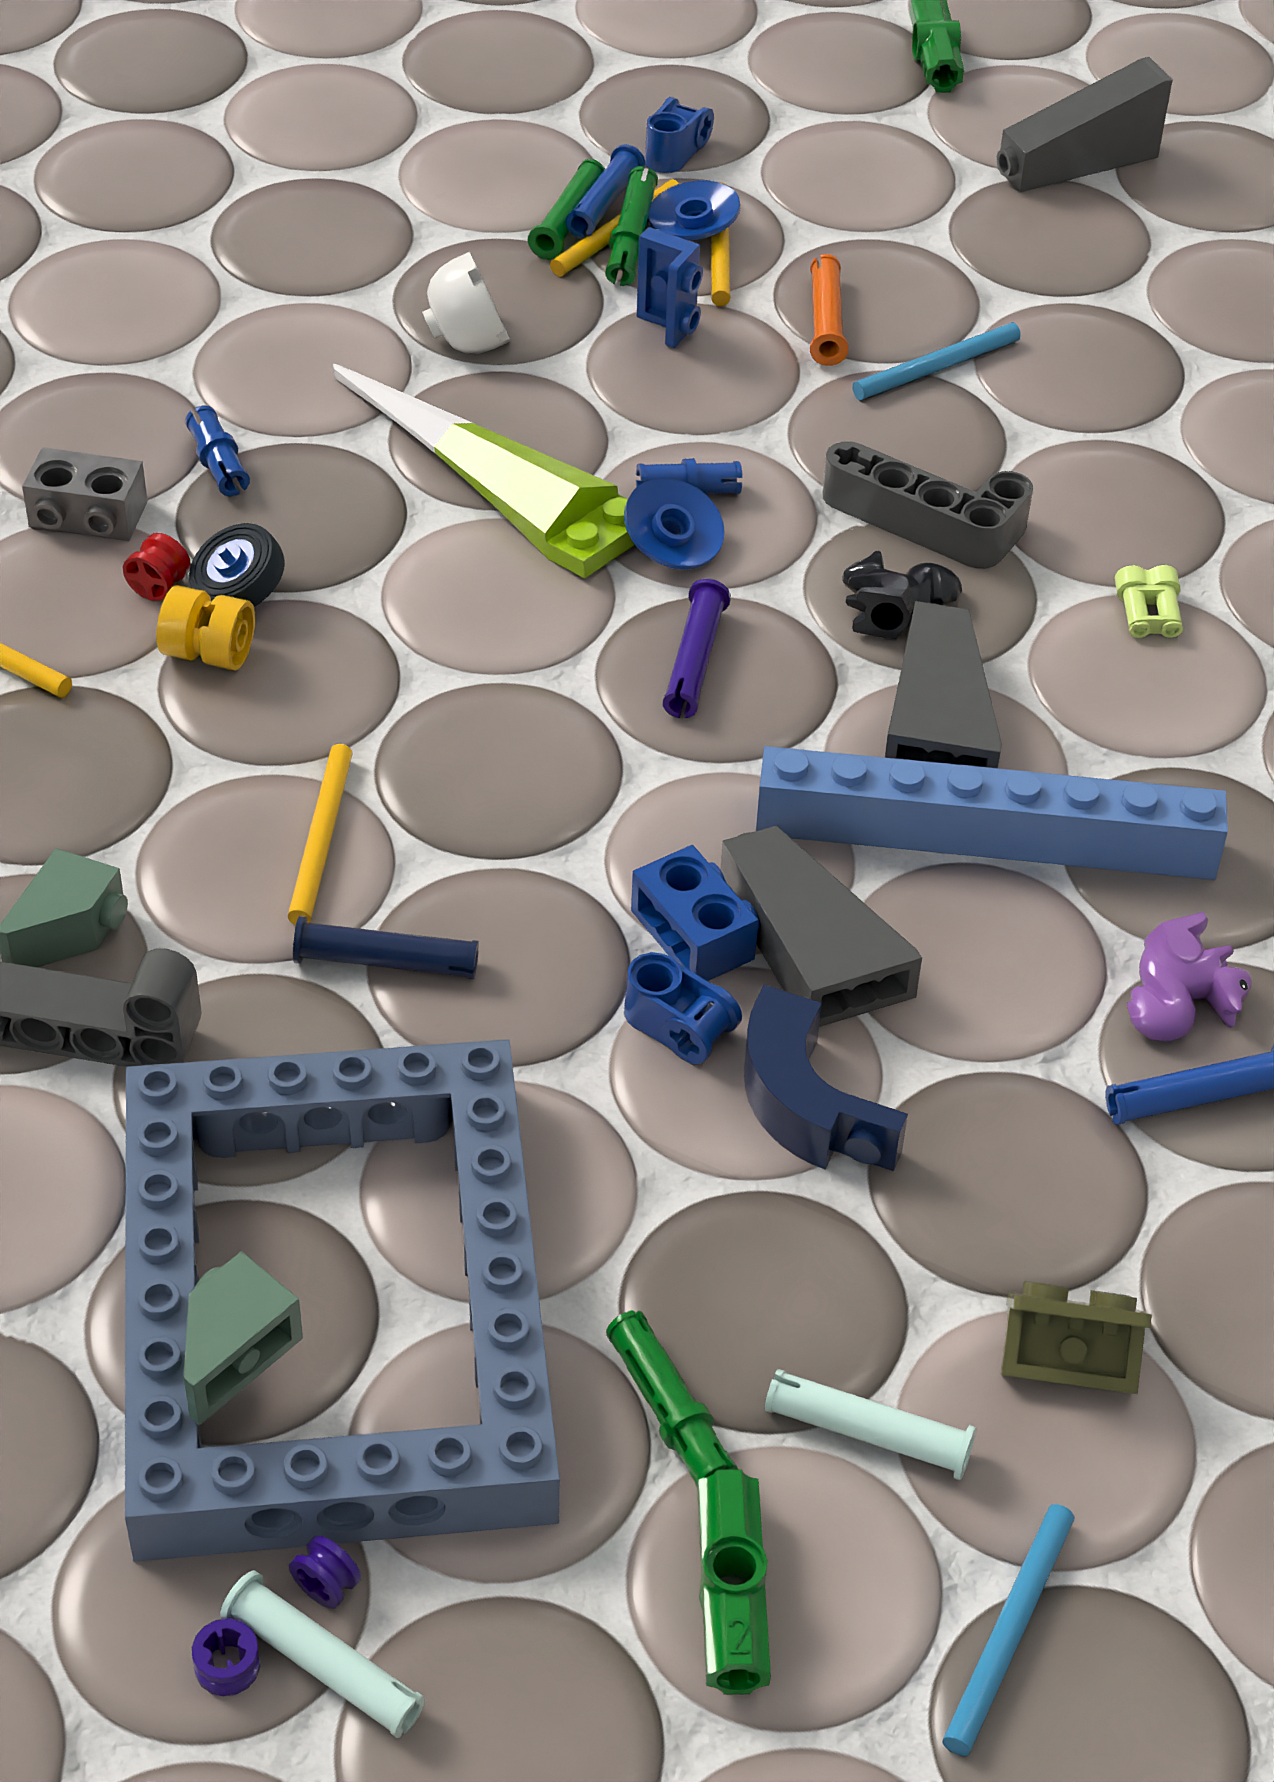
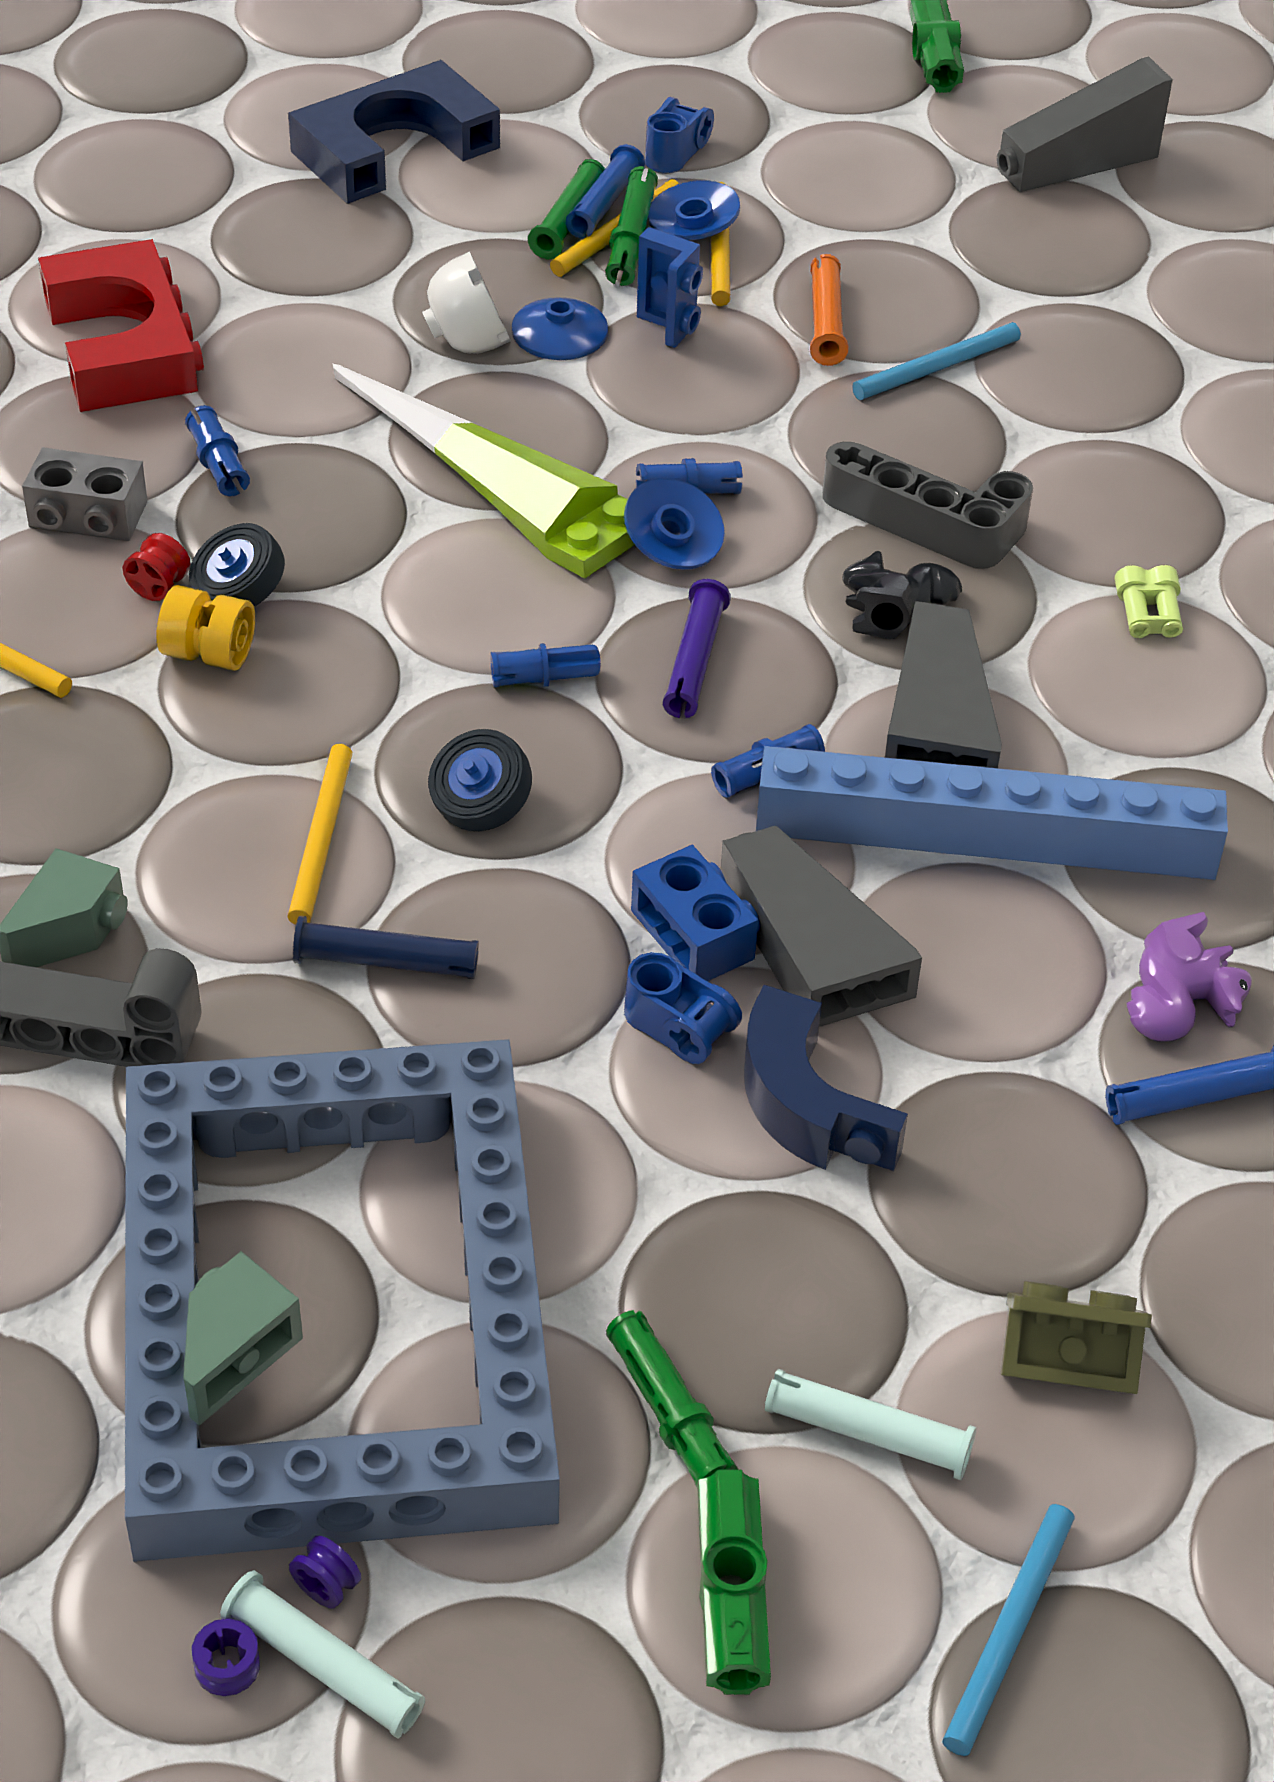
none -> red arch [38,239,204,412]
none -> dark blue arch [288,60,500,204]
none -> black wheel [428,729,532,831]
none -> blue axle [490,643,601,687]
none -> blue dish [512,297,608,360]
none -> blue pin [711,724,825,798]

